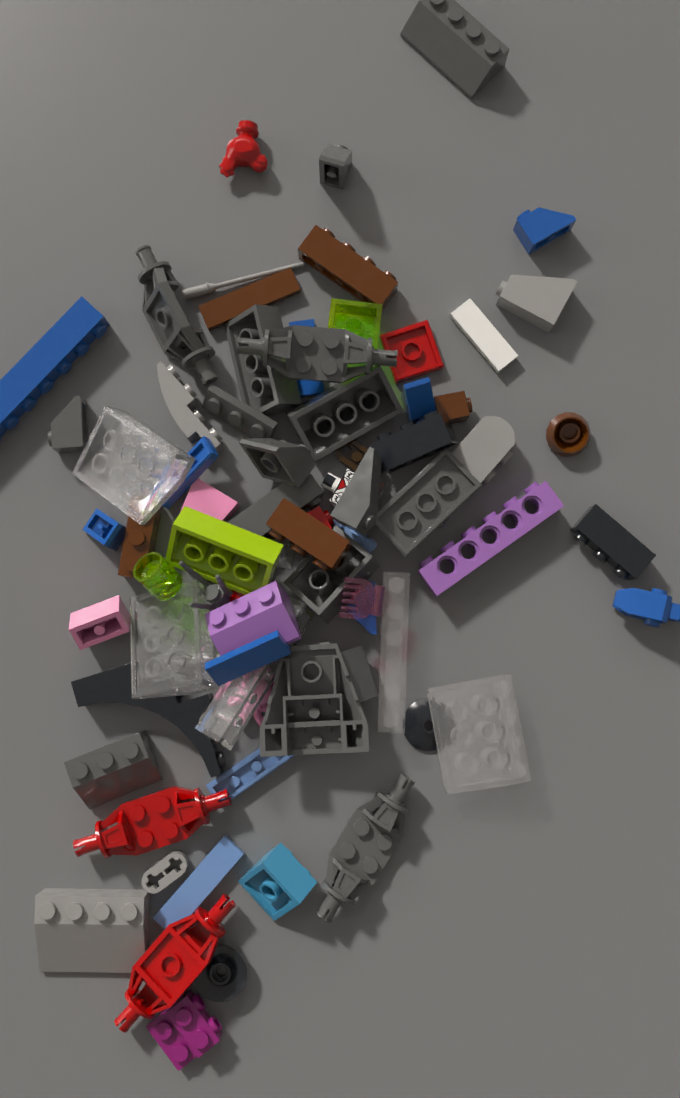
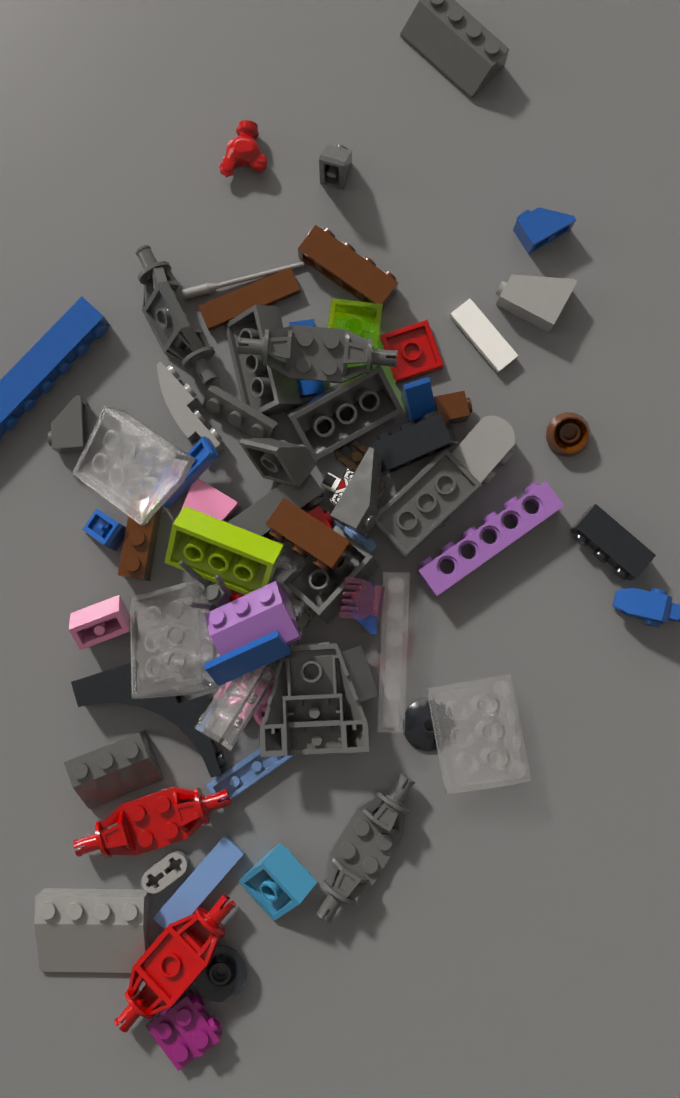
clear neon green wheel [133,552,183,601] -> none

